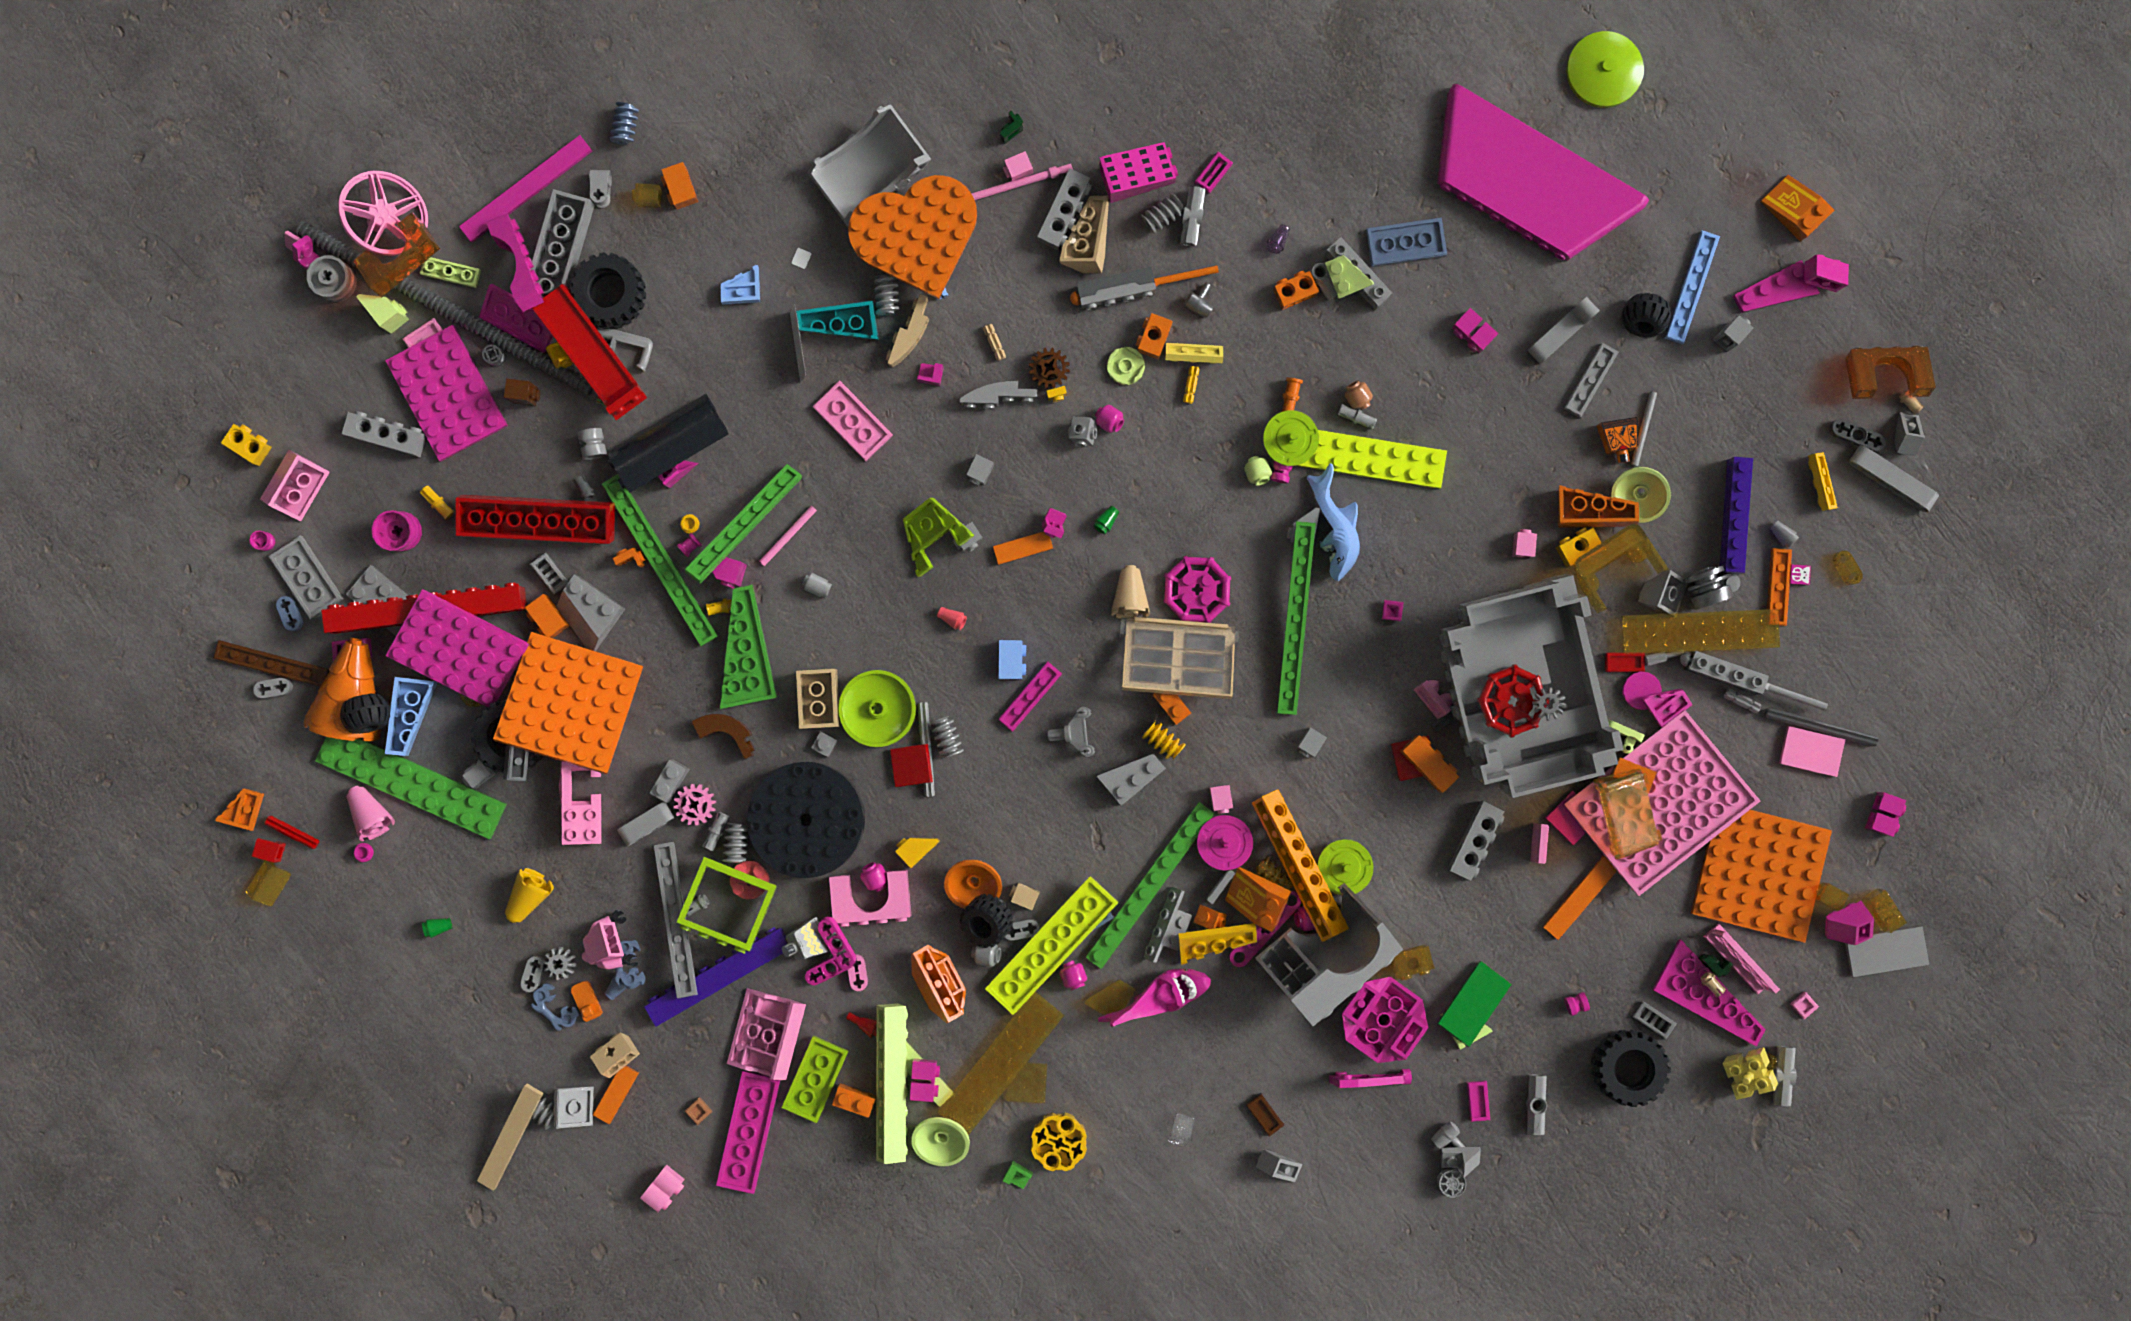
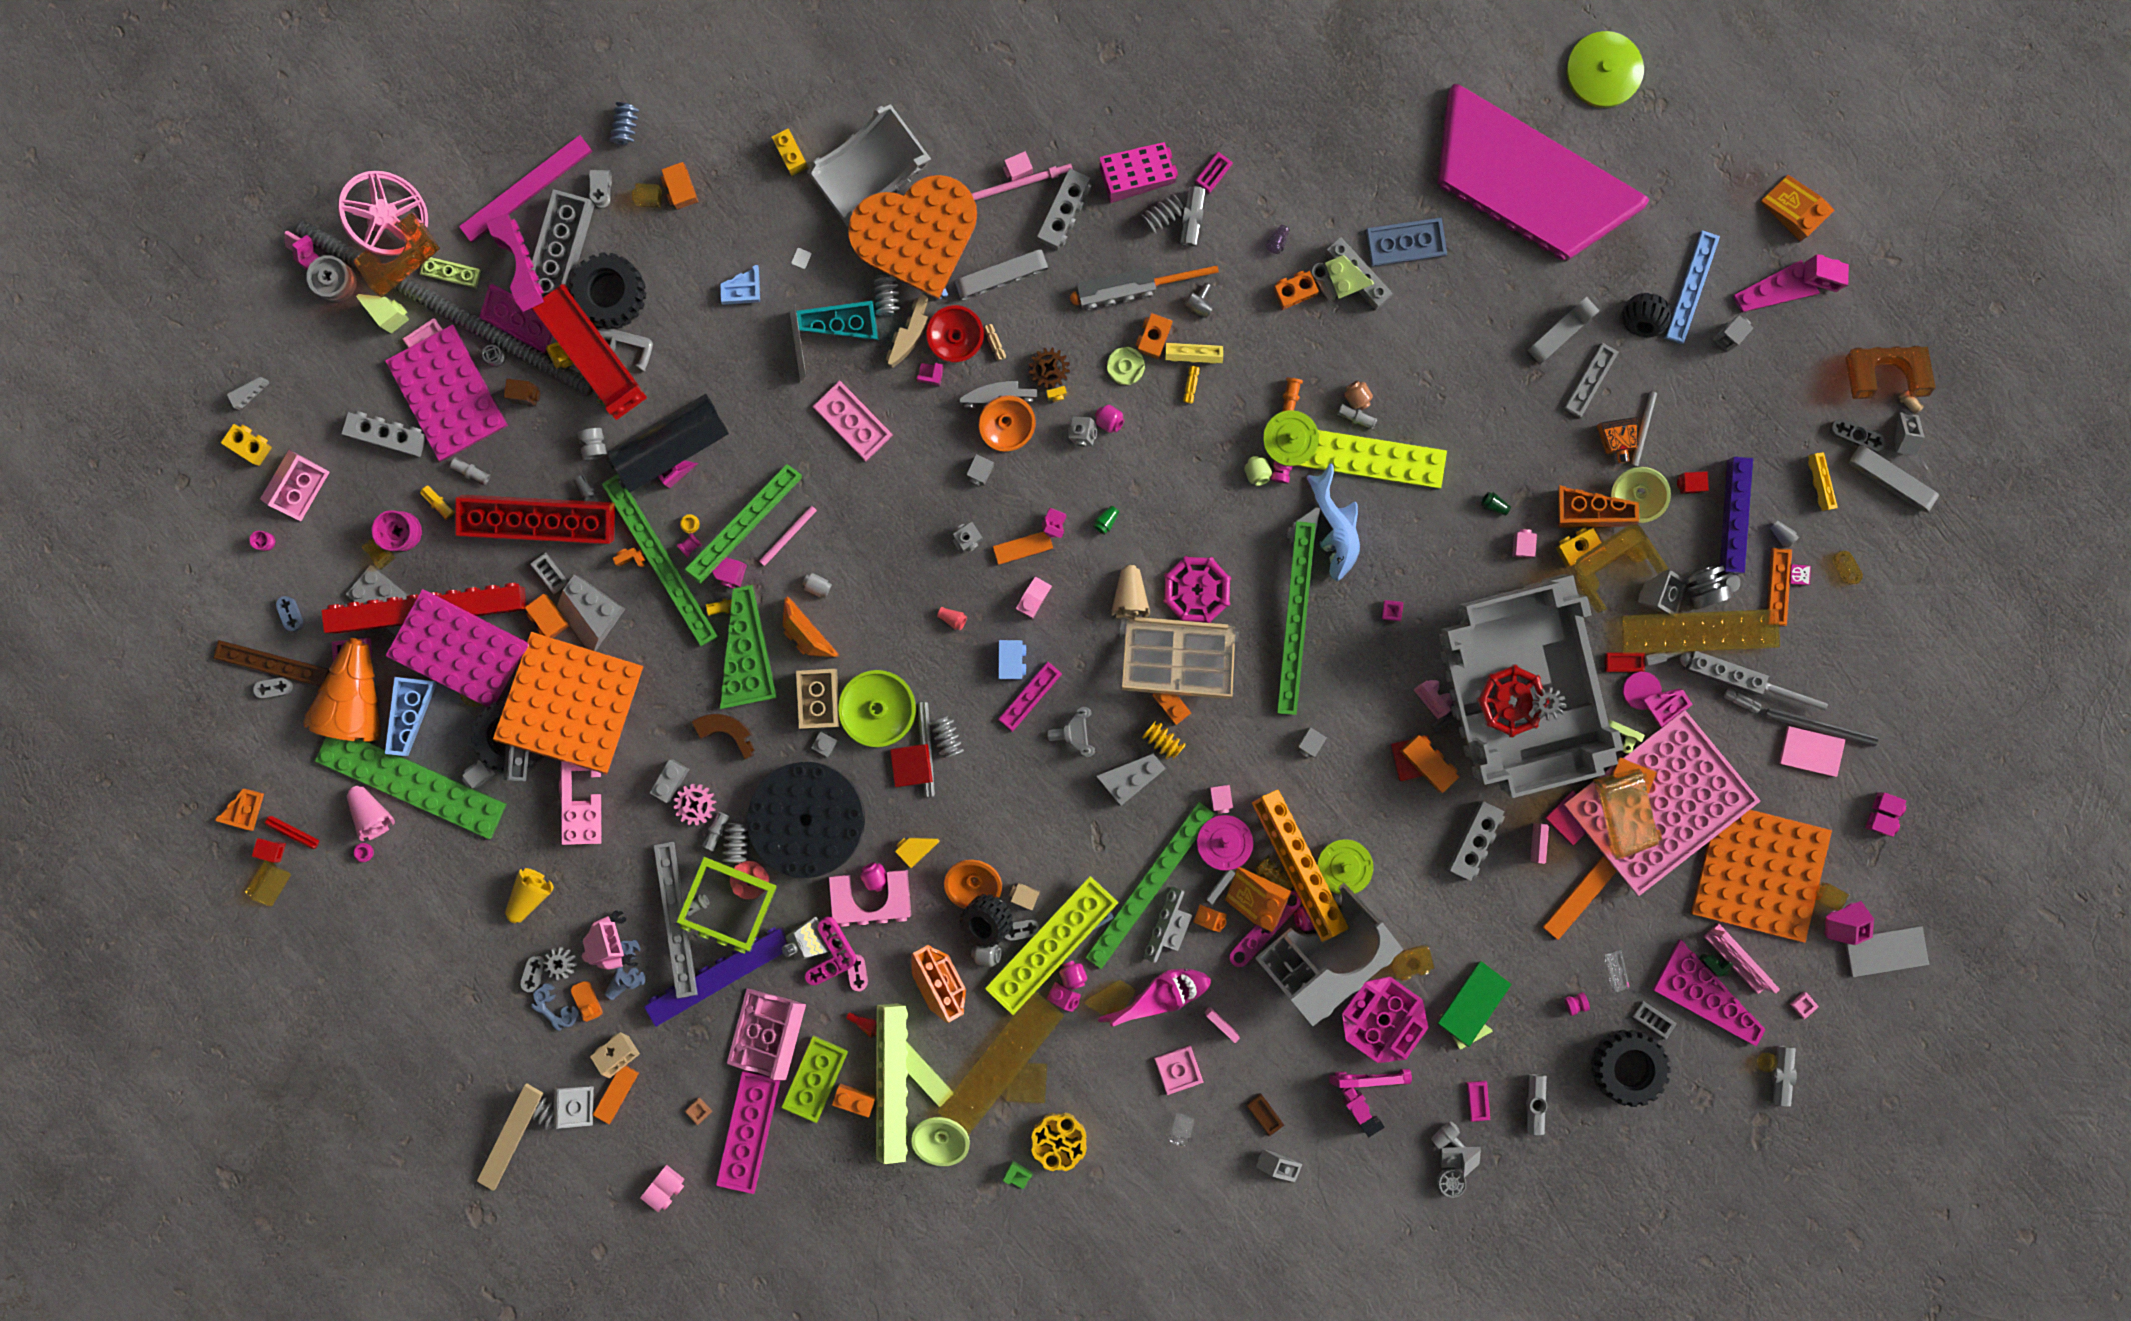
light grey tile [268,535,344,620] -> none
black wheel [340,694,390,734] -> none
green cone [422,918,453,938] -> none
light grey beam [617,802,675,847] -> none
lime wing [903,498,974,577] -> none
dark pink piece [910,1059,940,1102] -> none
dark green bracket [1000,111,1024,144] -> none
tan wedge [1060,196,1109,274] -> none
yellow wing [1178,923,1257,965] -> none
dark pink piece [1452,308,1499,354] -> none
tan pin [1701,972,1726,997] -> none
light yellow brick [1723,1047,1778,1100] -> none
clear yellow brick [1862,889,1907,933] -> none
none -> light grey slope [227,377,269,410]
none -> clear yellow bracket [361,537,396,570]
none -> light grey pin [450,457,490,485]
none -> yellow brick [772,128,808,176]
none -> orange wedge [783,596,839,658]
none -> red dish [926,305,984,363]
none -> light grey beam [955,250,1049,300]
none -> orange dish [978,395,1036,451]
none -> bright pink slope [1016,577,1052,619]
none -> dark pink bracket [1047,982,1081,1012]
none -> bright pink tile [1154,1045,1204,1095]
none -> bright pink tile [1204,1007,1240,1043]
none -> dark pink hips [1341,1088,1385,1138]
none -> dark green cone [1481,492,1511,516]
none -> clear plate [1605,949,1630,992]
none -> red brick [1677,472,1709,494]

